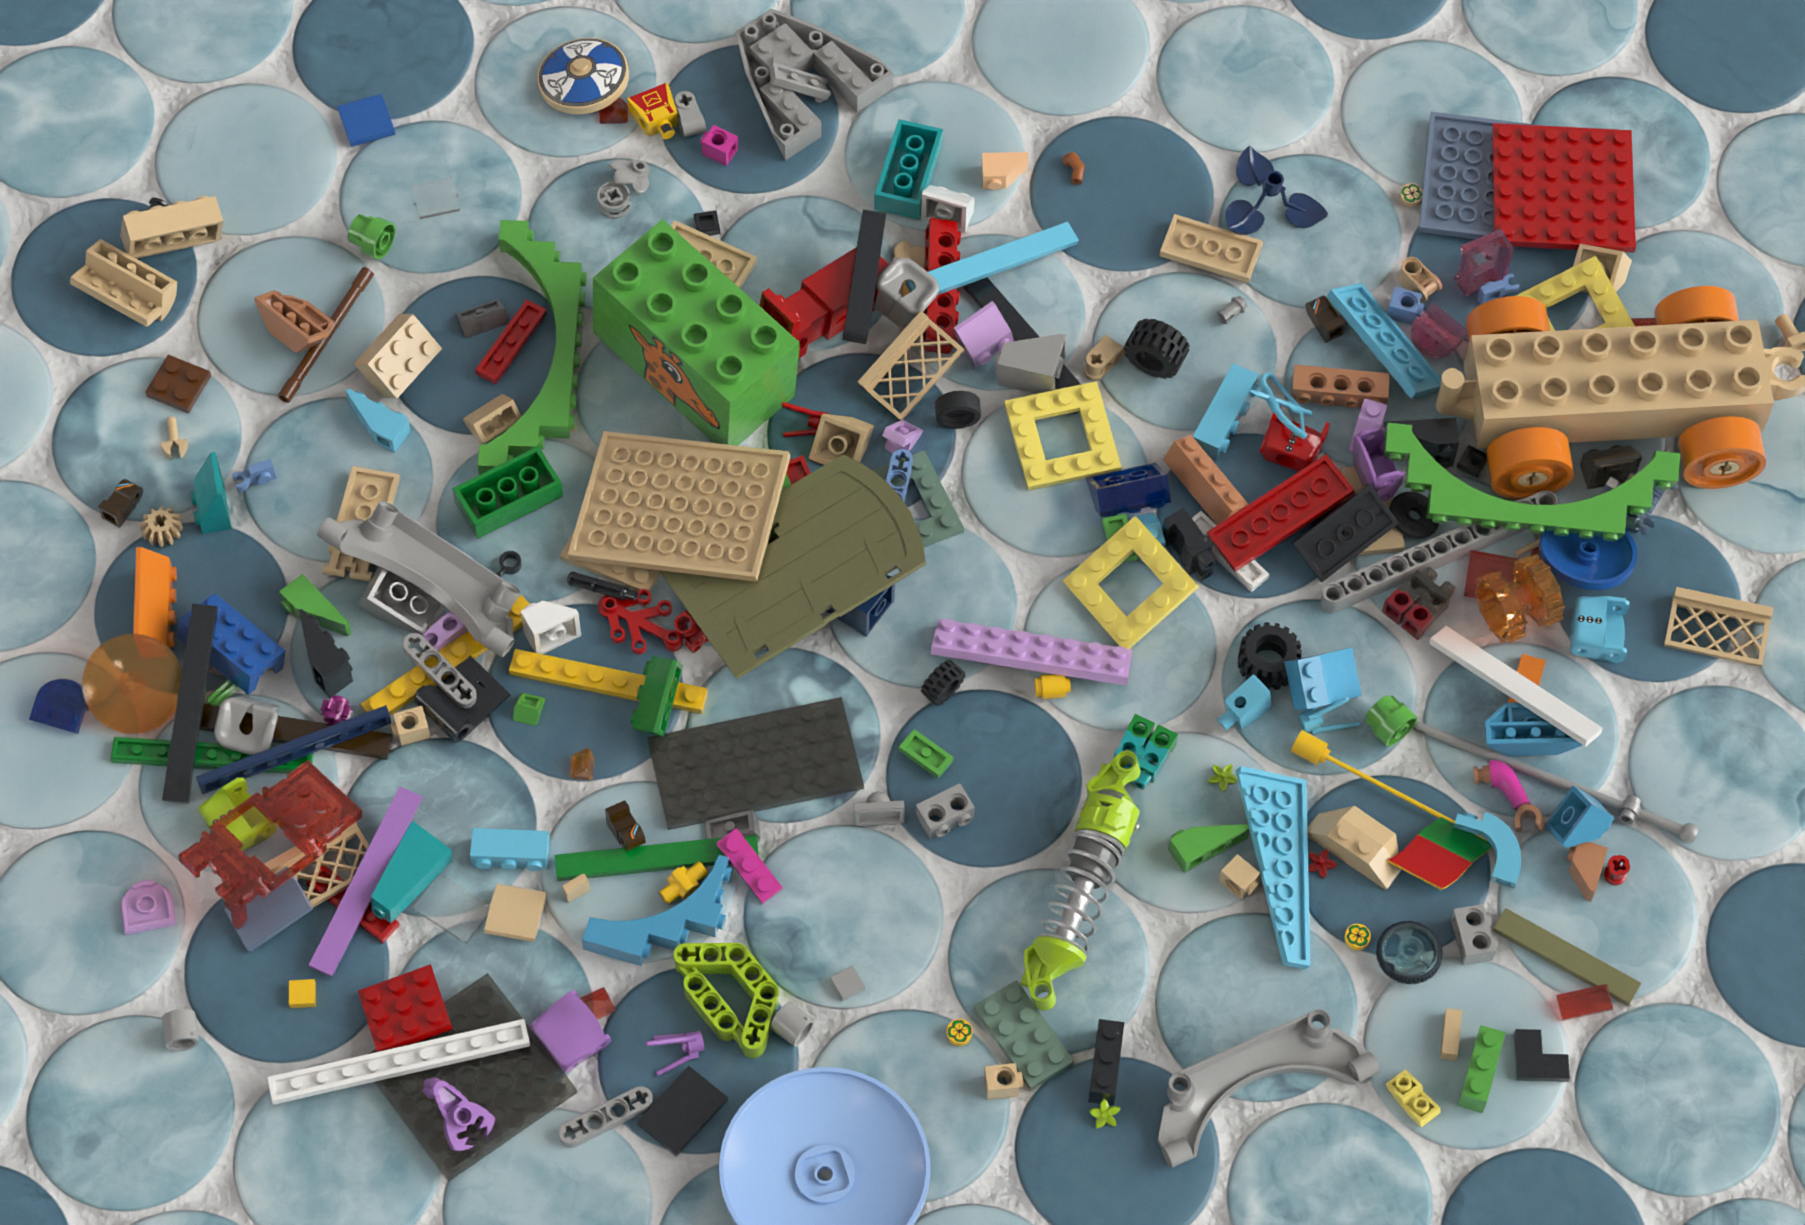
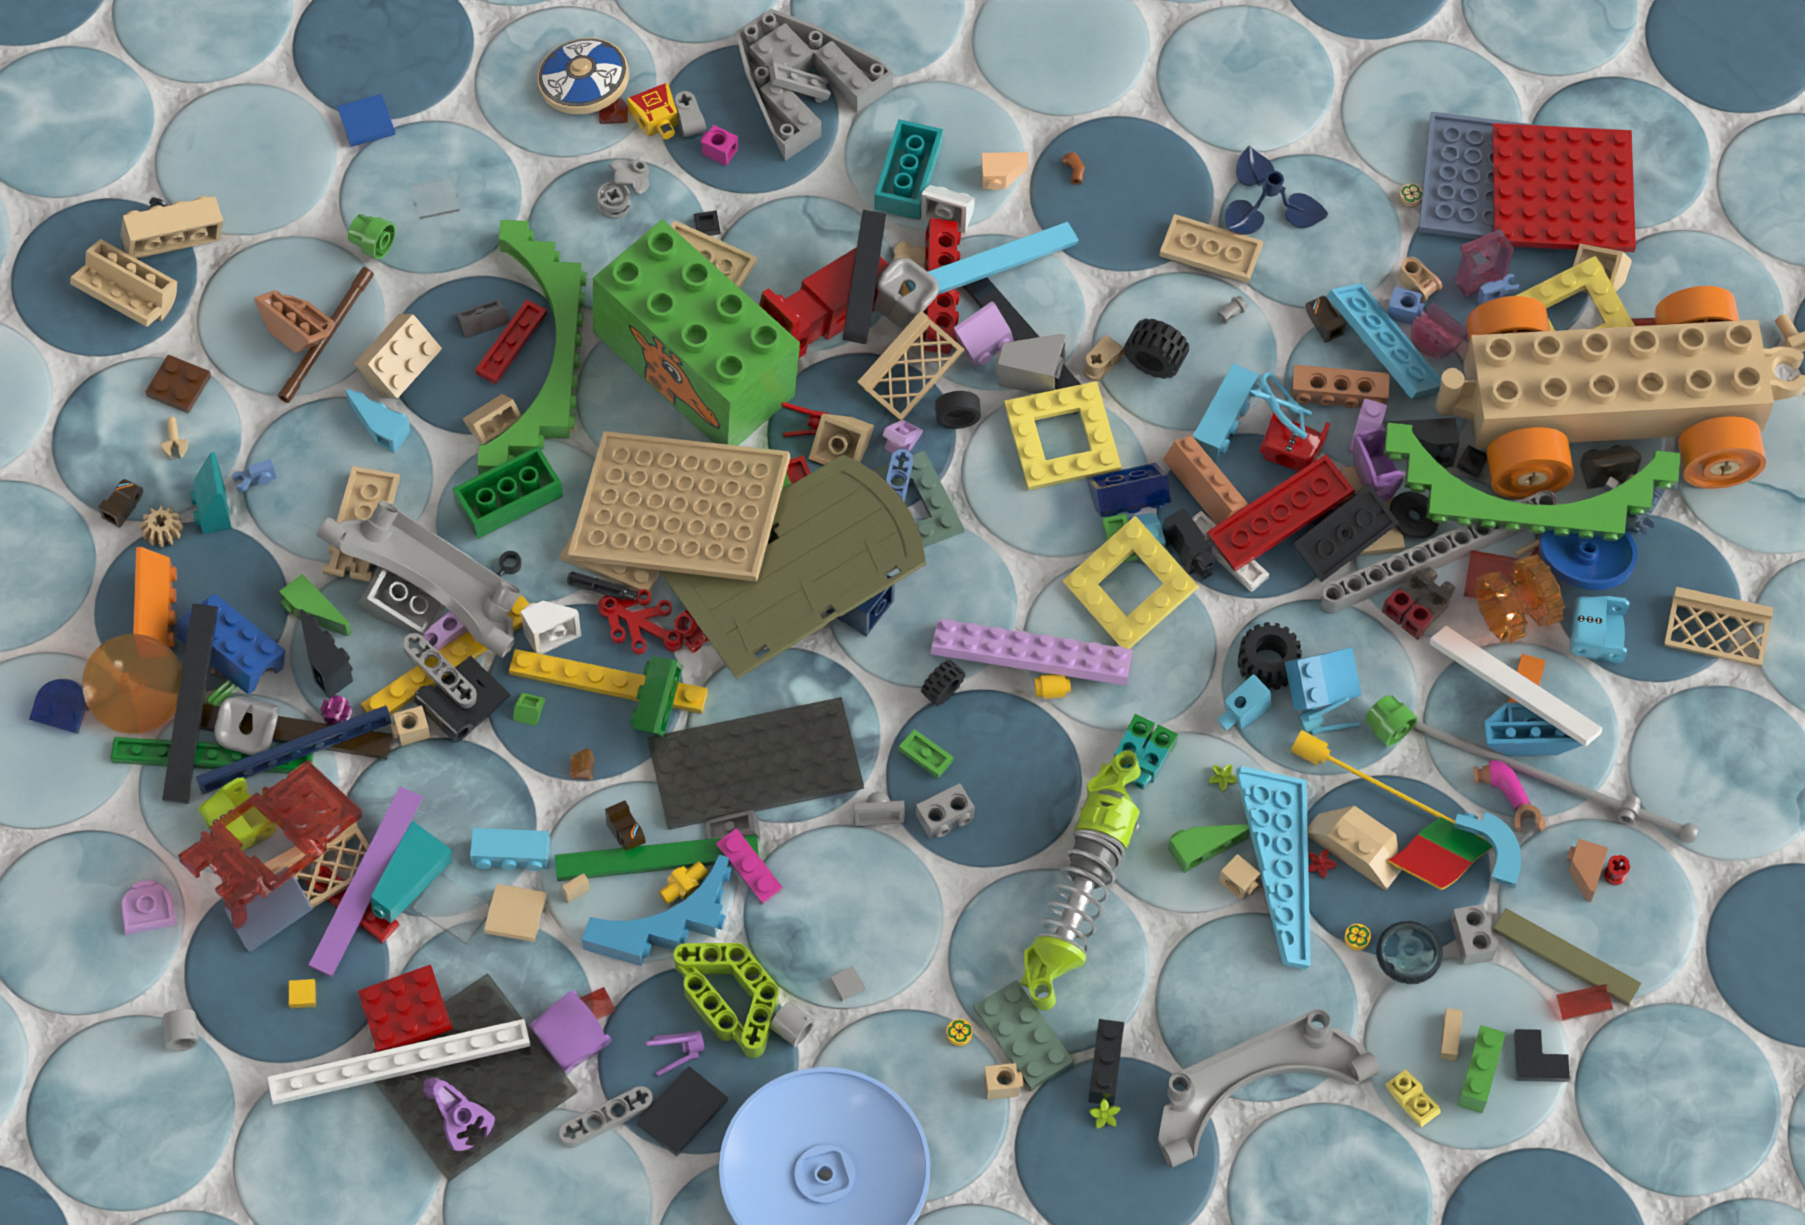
dark azure slope [1545,785,1614,848] -> none

